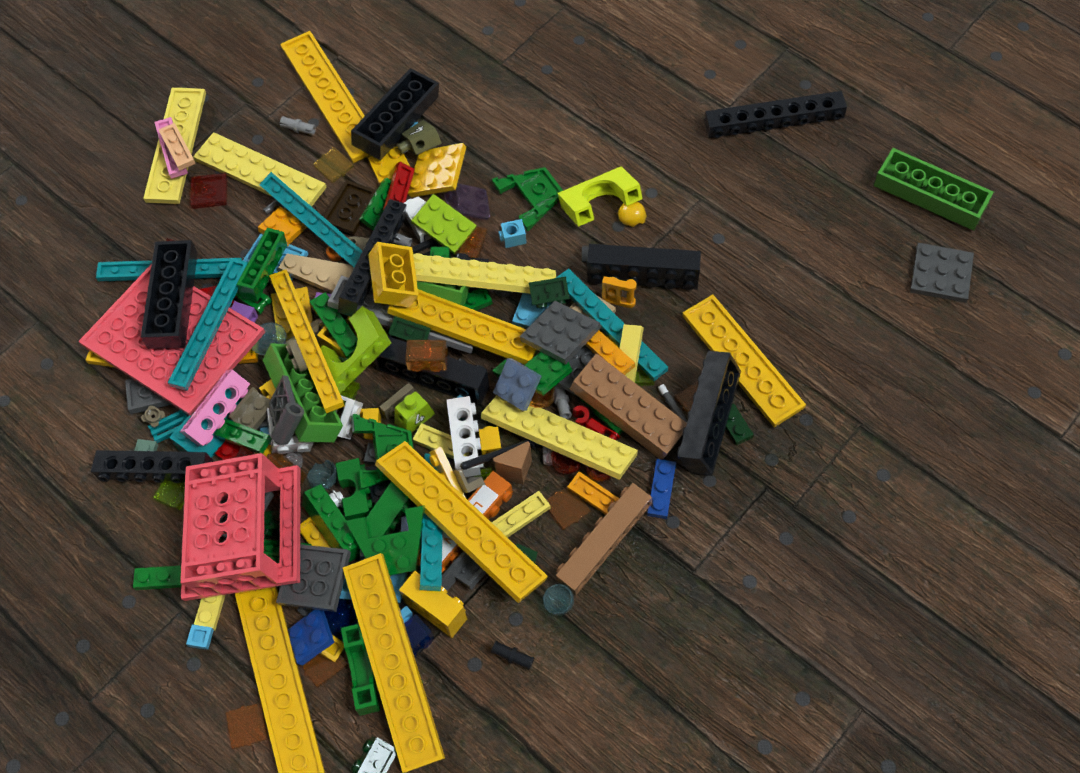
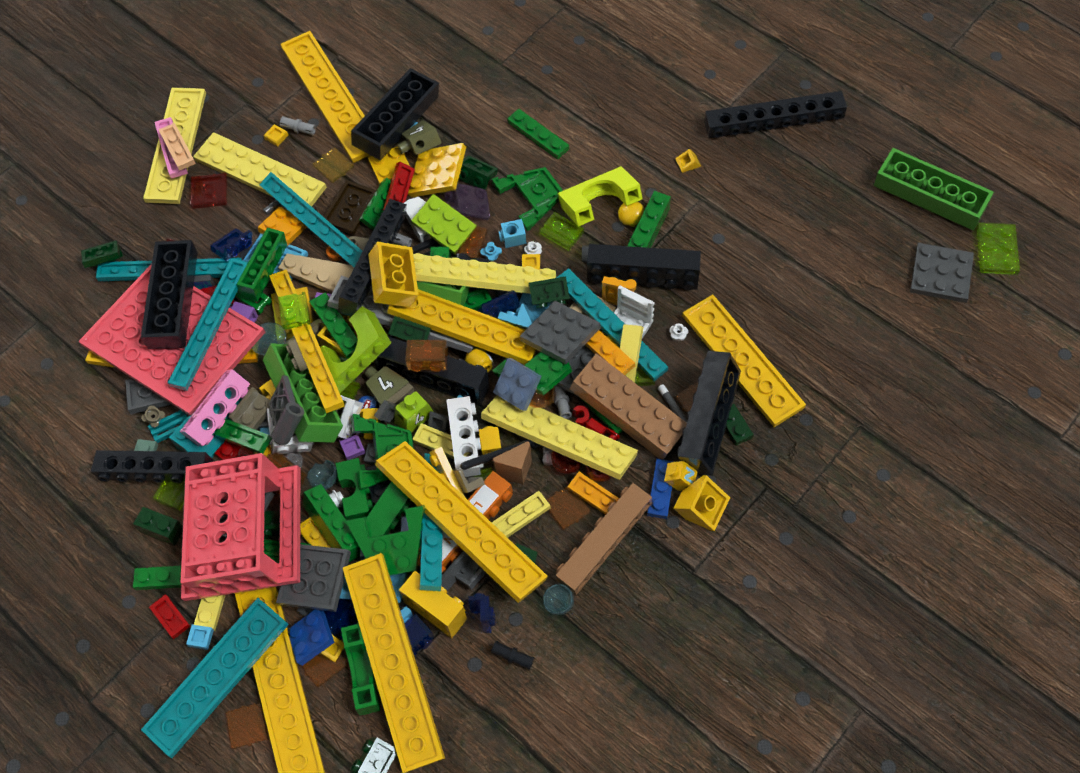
none -> dark green bracket [81,240,123,268]
none -> dark green brick [133,507,183,546]
none -> teal plate [141,598,289,758]
none -> red plate [149,594,191,639]
none -> tile [194,275,215,289]
none -> clear blue bracket [210,228,252,261]
none -> yellow tile [263,124,288,147]
none -> clear neon green plate [278,292,311,330]
none -> medium lavender plate [340,434,365,460]
none -> tile [358,396,377,409]
none -> olive torso [365,367,409,406]
none -> dark grey tile [374,400,397,423]
none -> dark grey slope [428,411,450,433]
none -> dark green bracket [459,155,498,191]
none -> yellow head [465,348,493,373]
none -> clear blue bracket [468,593,496,633]
none -> clear blue bracket [479,290,521,318]
none -> medium azure plate [480,242,502,261]
none -> medium azure slope [498,303,534,329]
none -> green plate [507,109,569,160]
none -> yellow plate [522,254,540,270]
none -> white plate [524,241,542,254]
none -> clear neon green plate [540,212,584,250]
none -> white plate [614,285,655,338]
none -> green brick [627,191,671,248]
none -> yellow brick [664,461,697,491]
none -> white plate [669,324,688,342]
none -> yellow slope [673,475,730,531]
none -> yellow slope [675,149,701,173]
none -> clear neon green plate [977,223,1020,275]

